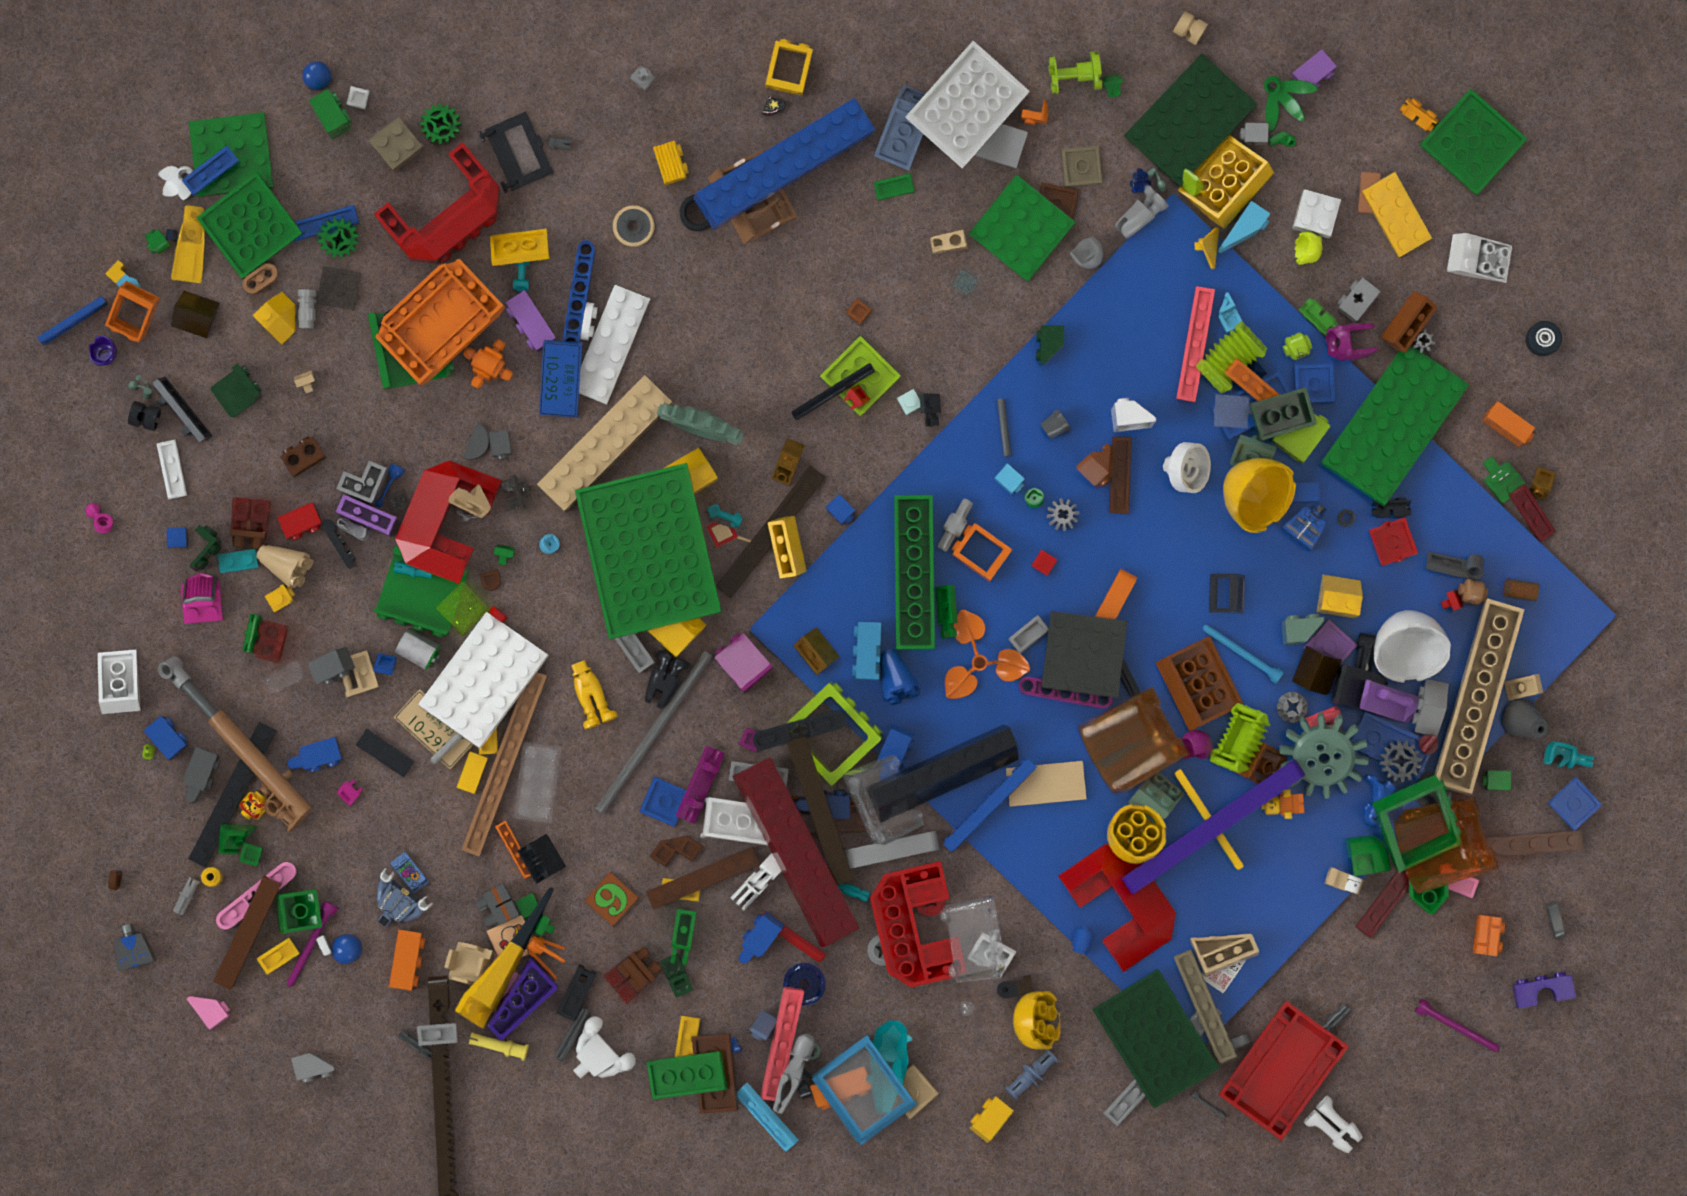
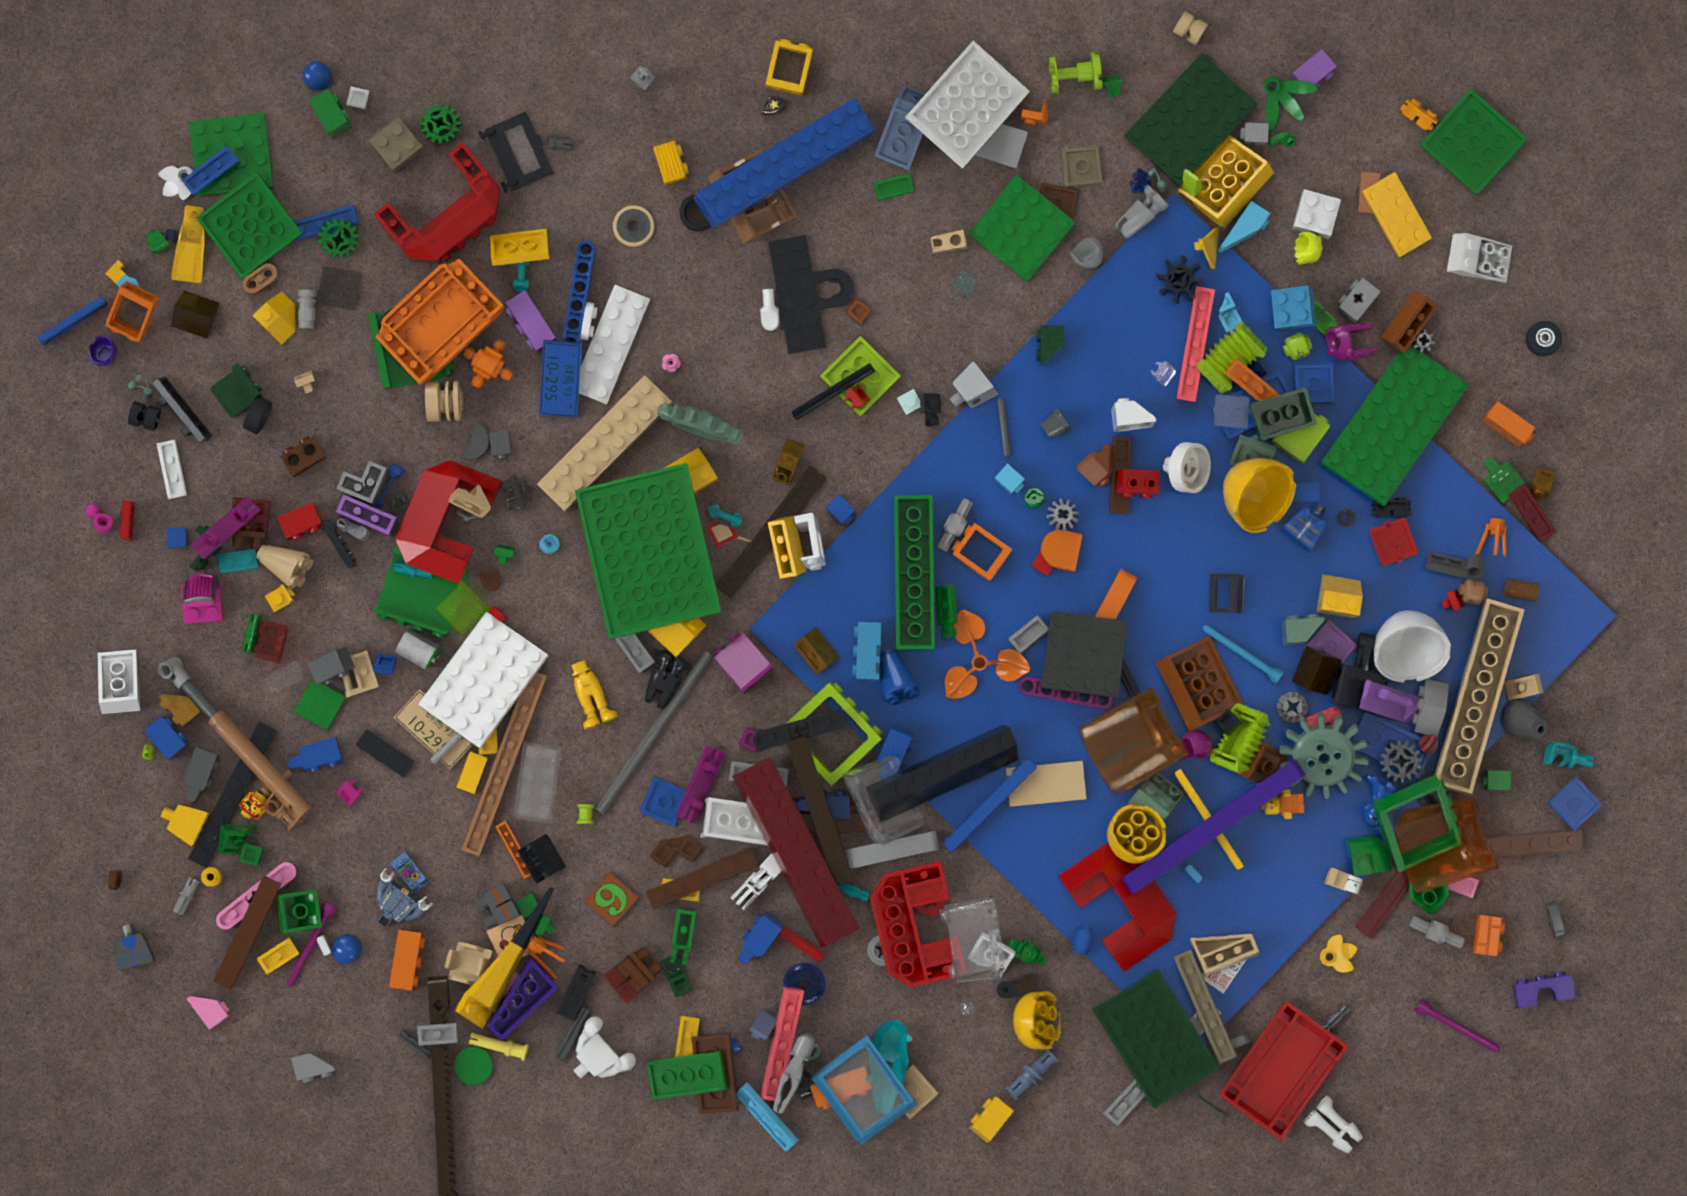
none -> red plate [119,500,135,541]
none -> pearl gold slope [158,694,203,727]
none -> yellow torso [161,804,210,847]
none -> magenta hinge [191,496,261,560]
none -> black tyre [243,396,273,435]
none -> green tile [294,678,346,731]
none -> tan wheel [425,381,463,422]
none -> green tile [454,1047,493,1085]
none -> lime bush [577,804,595,824]
none -> bright pink plate [662,354,681,372]
none -> white arm [760,289,780,331]
none -> black plate [768,235,854,354]
none -> white window [794,513,826,571]
none -> light grey torso [949,361,998,408]
none -> green gear [1007,938,1048,966]
none -> orange tile [1040,530,1082,572]
none -> red brick [1116,469,1159,499]
none -> clear tile [1150,361,1176,387]
none -> black gear [1156,255,1204,304]
none -> dark azure tile [1183,865,1203,884]
none -> black tile [1215,709,1243,736]
none -> dark azure brick [1271,286,1317,331]
none -> yellow plate [1320,935,1357,972]
none -> light grey axle [1409,916,1465,949]
none -> orange plant [1475,518,1507,557]

